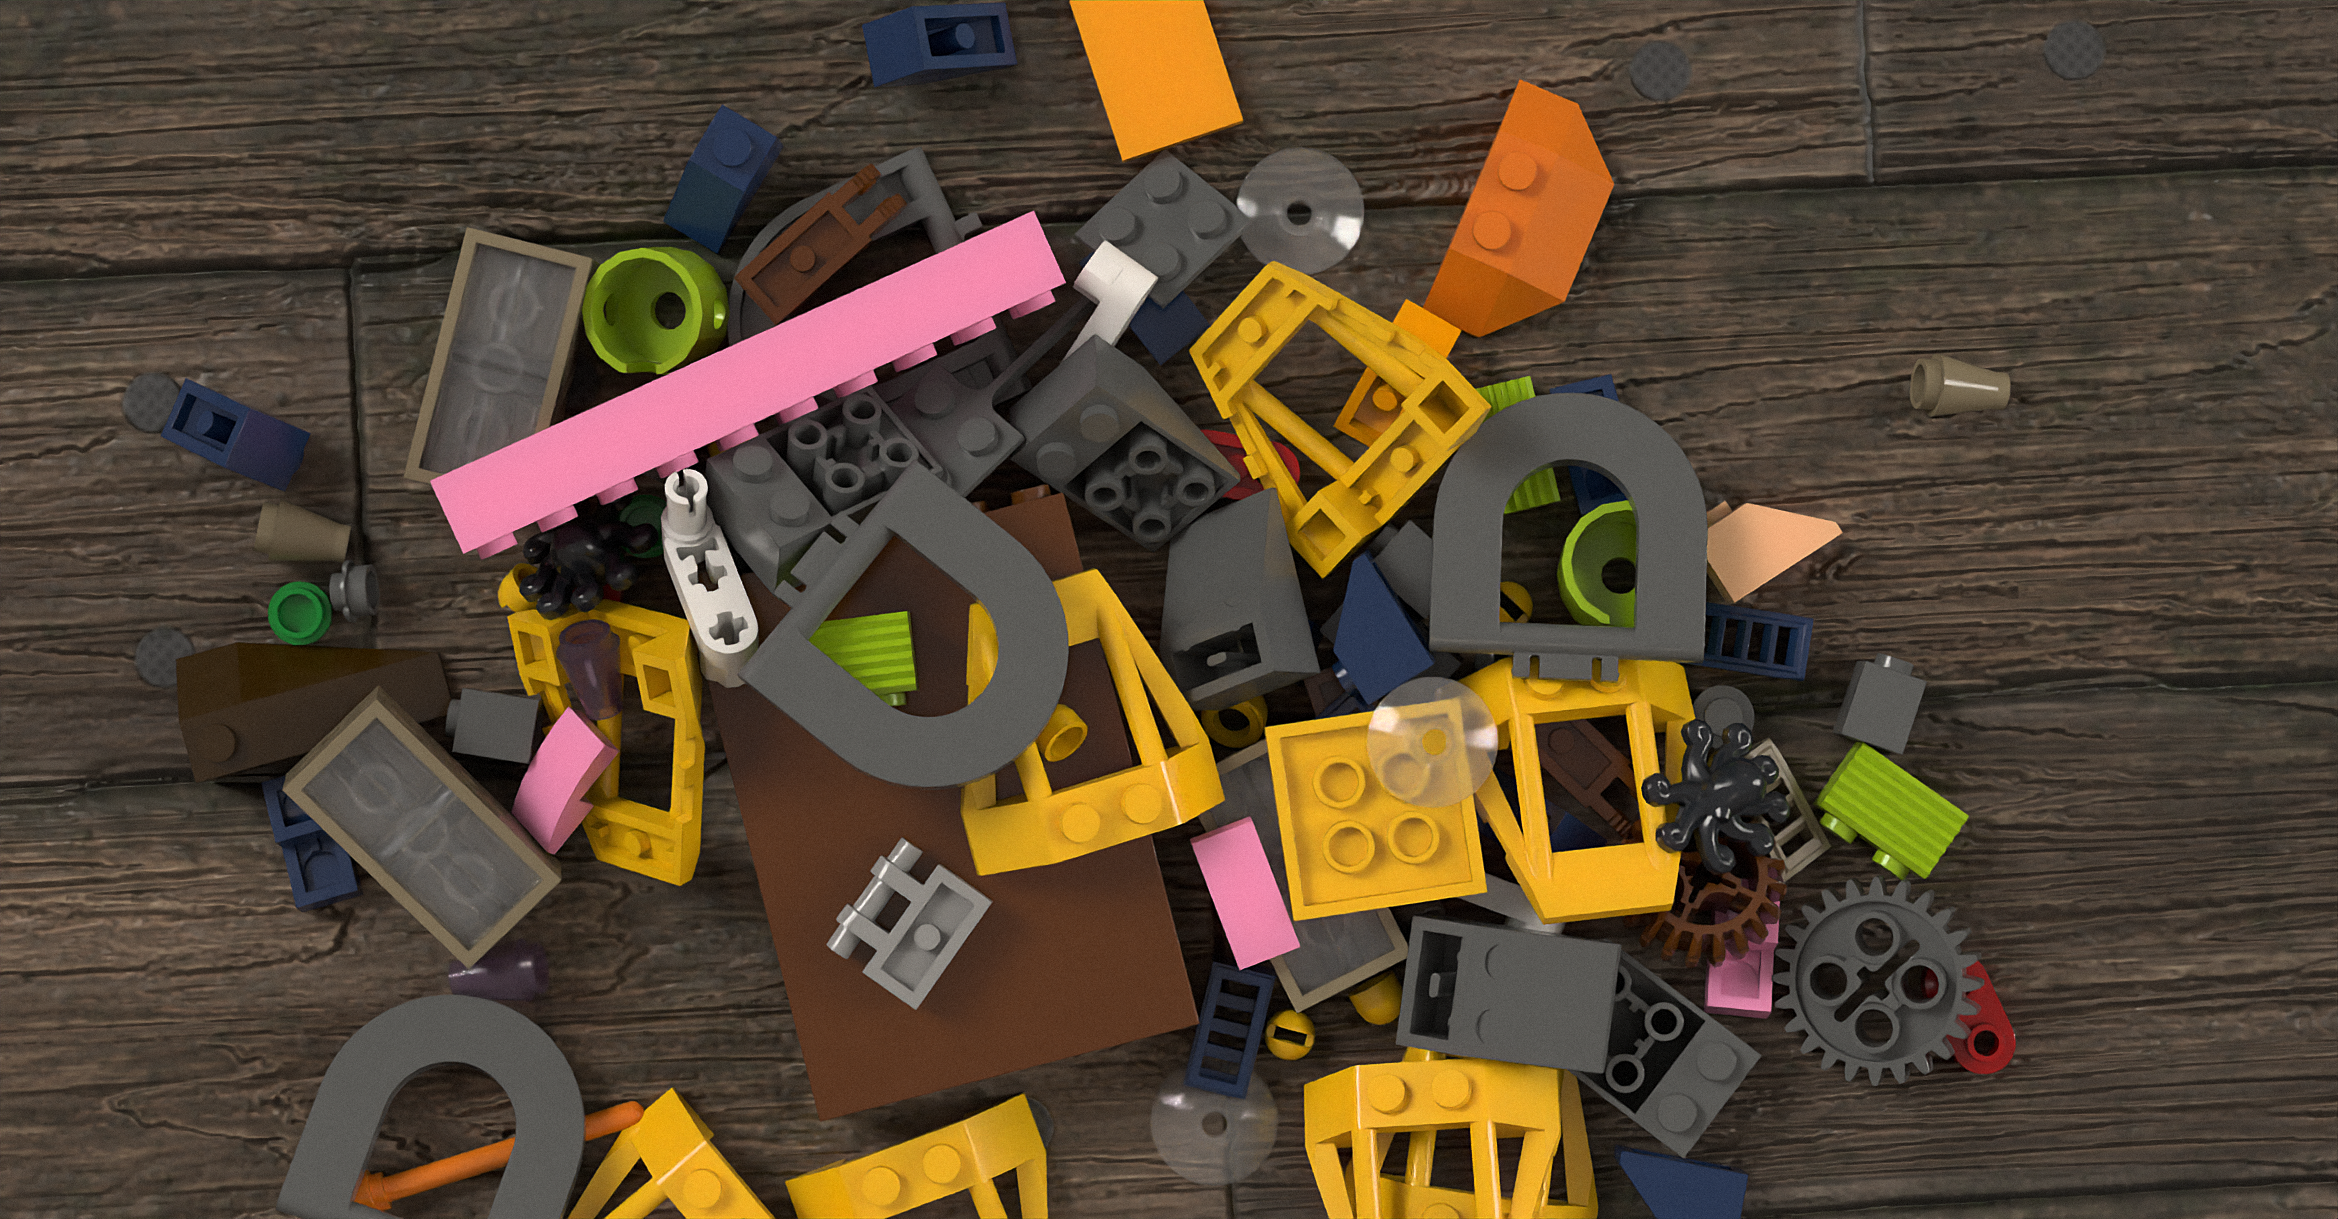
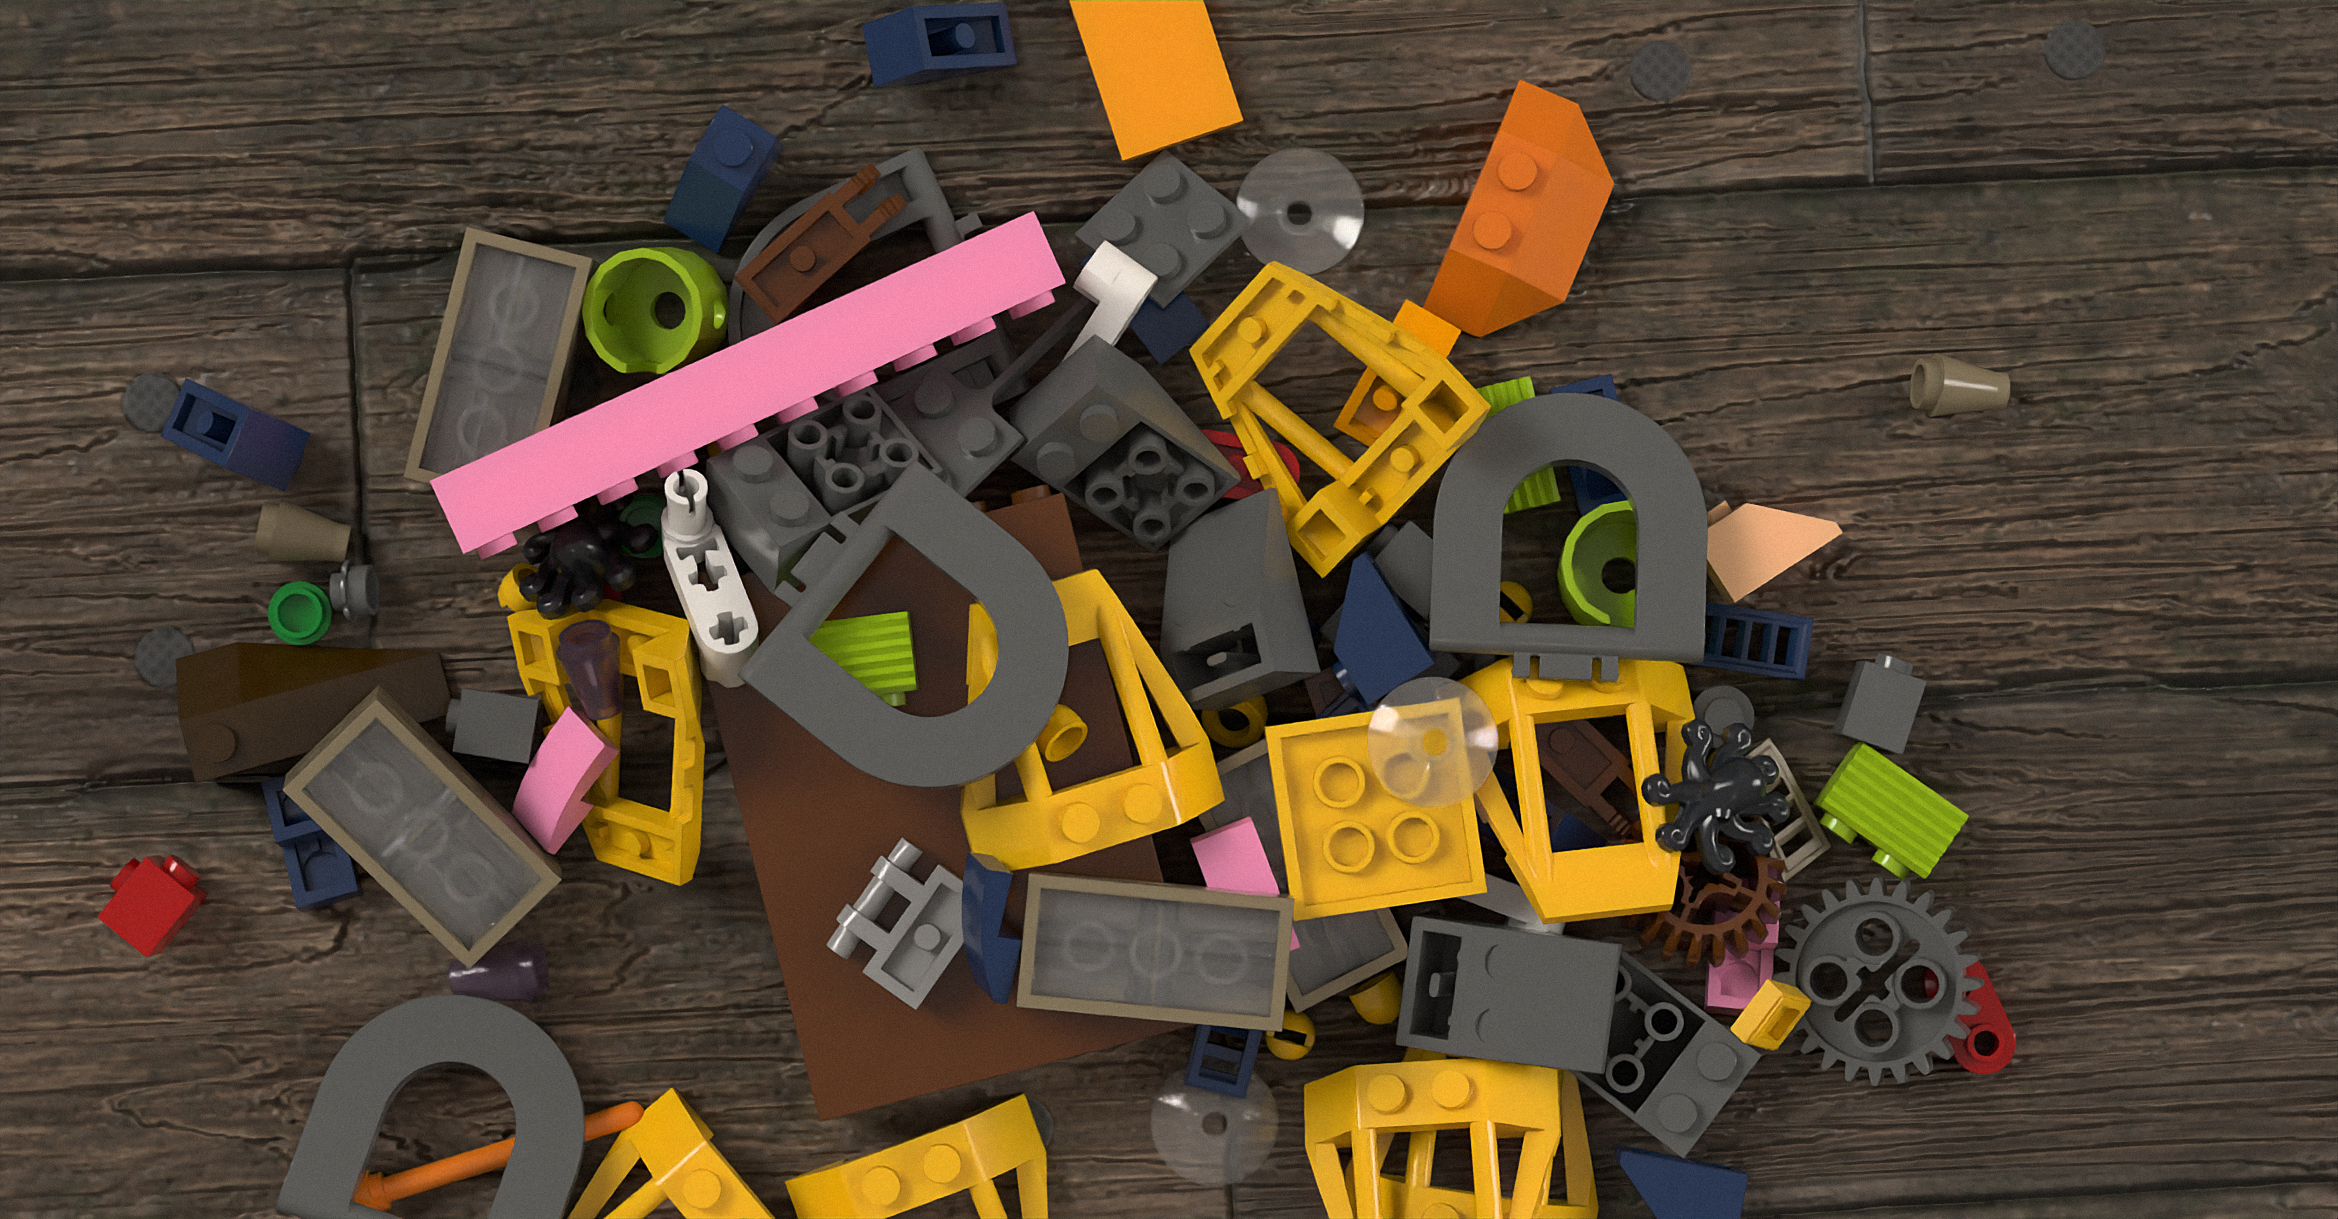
none -> red brick [97,854,209,957]
none -> dark blue slope [962,852,1022,1004]
none -> clear brick [1016,870,1295,1032]
none -> yellow tile [1729,979,1812,1051]

